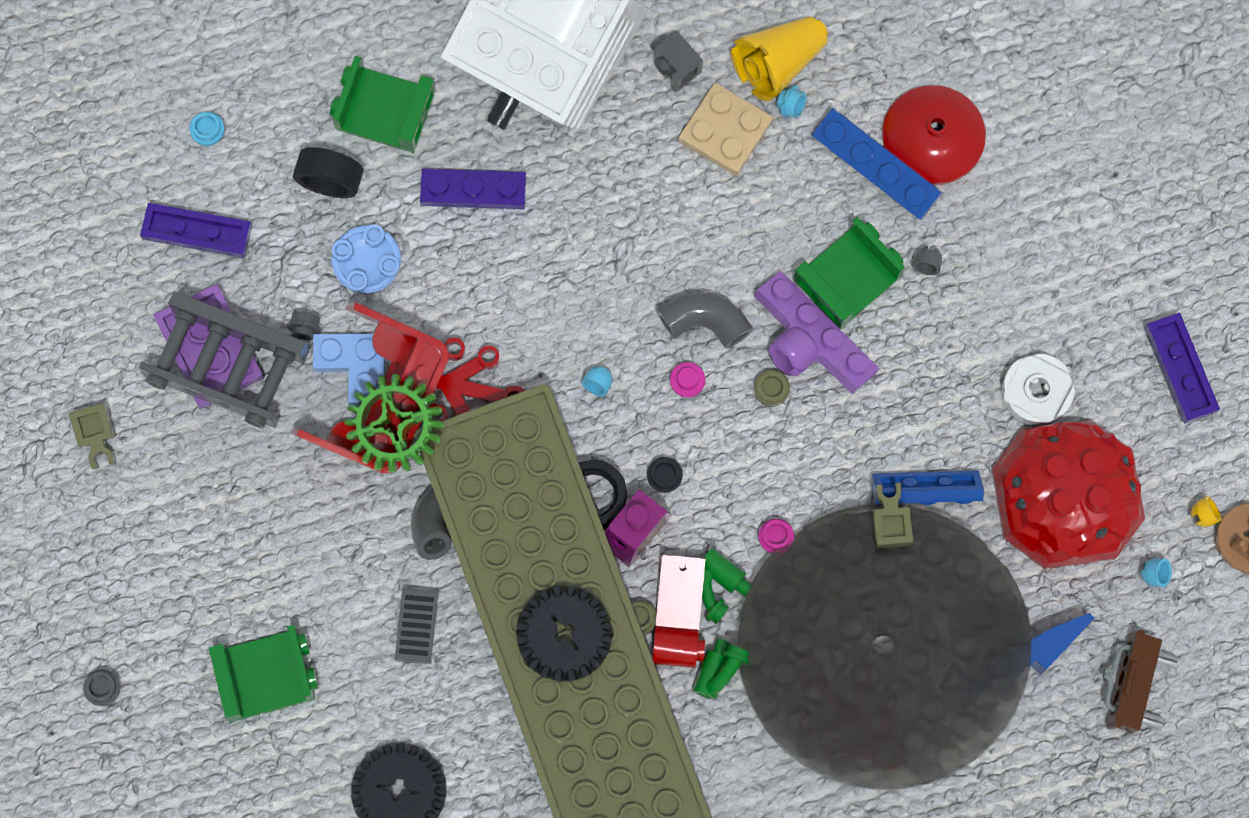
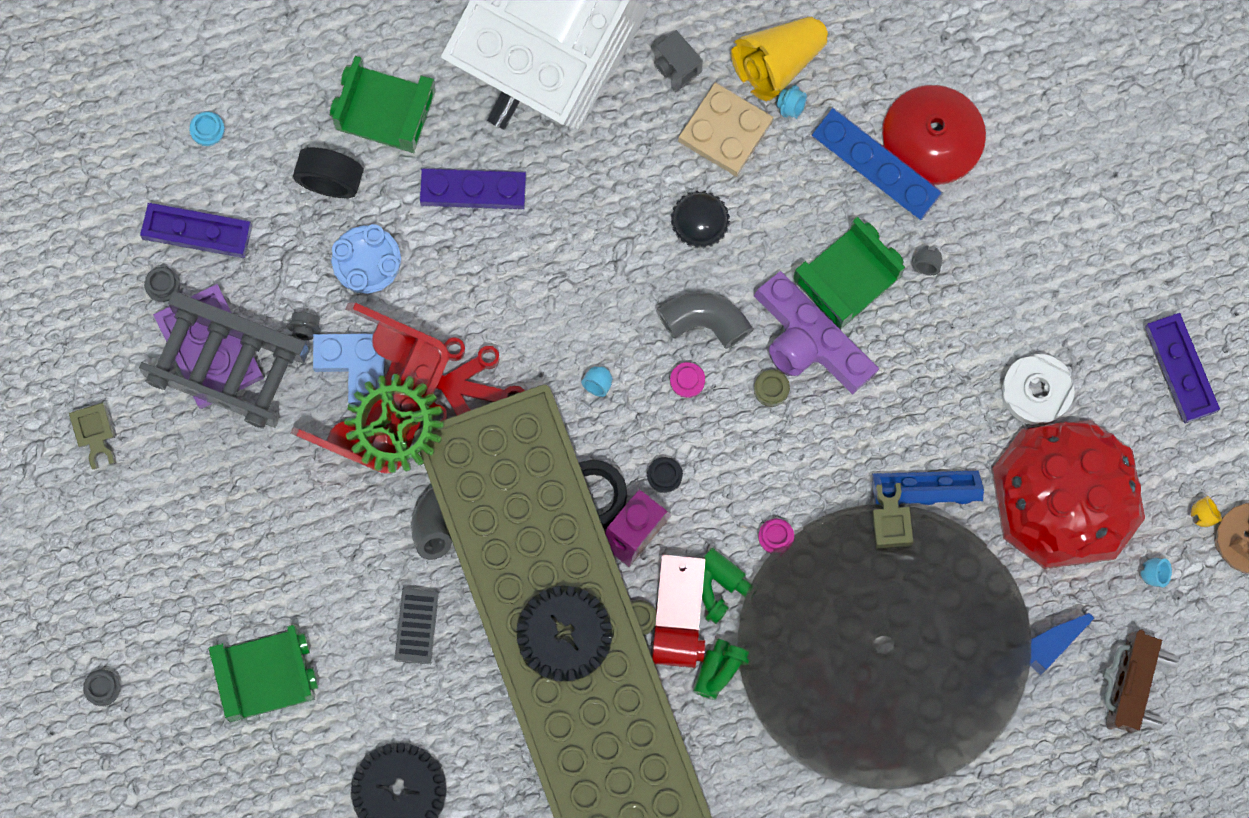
none -> dark grey plate [144,267,180,302]
none -> black hat [671,191,730,249]

